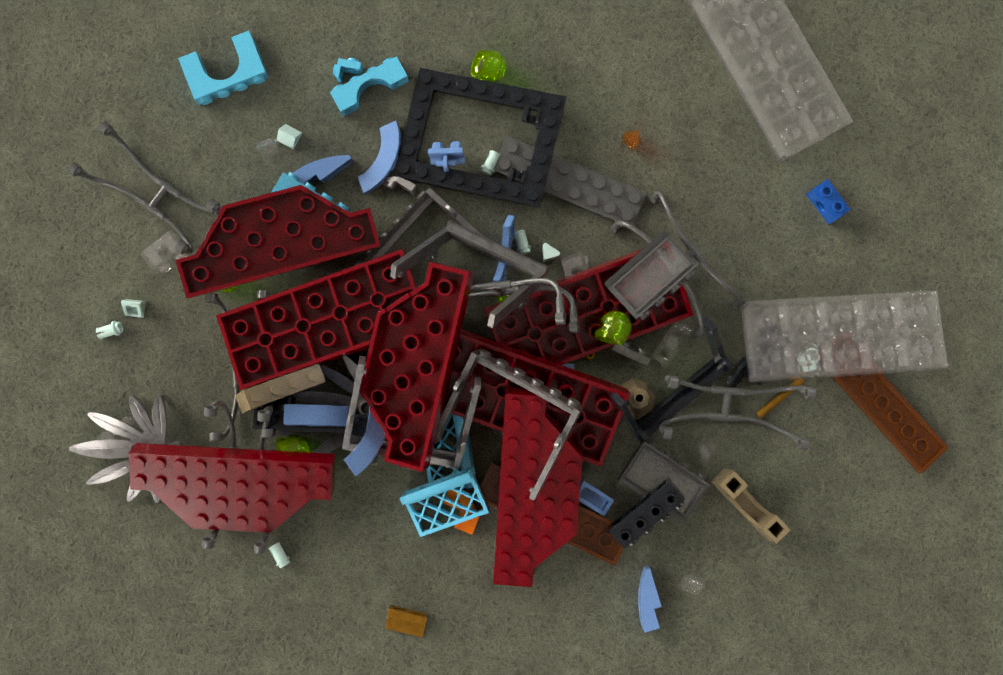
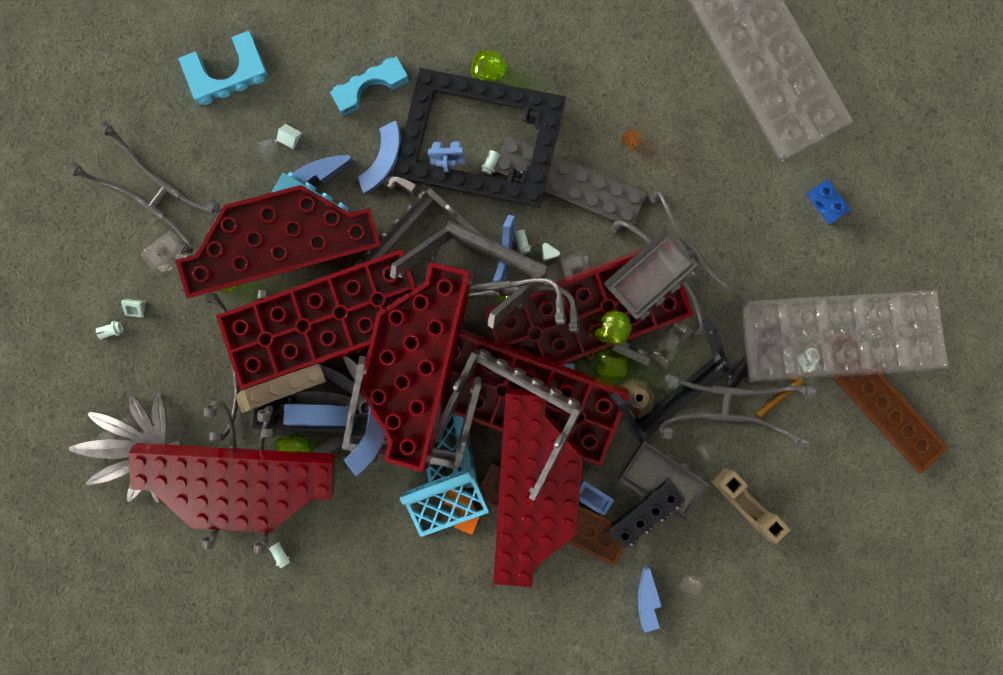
medium azure bracket [333,58,363,82] -> none
pearl gold panel [385,605,428,637] -> none
none -> clear neon green helmet [596,348,628,383]

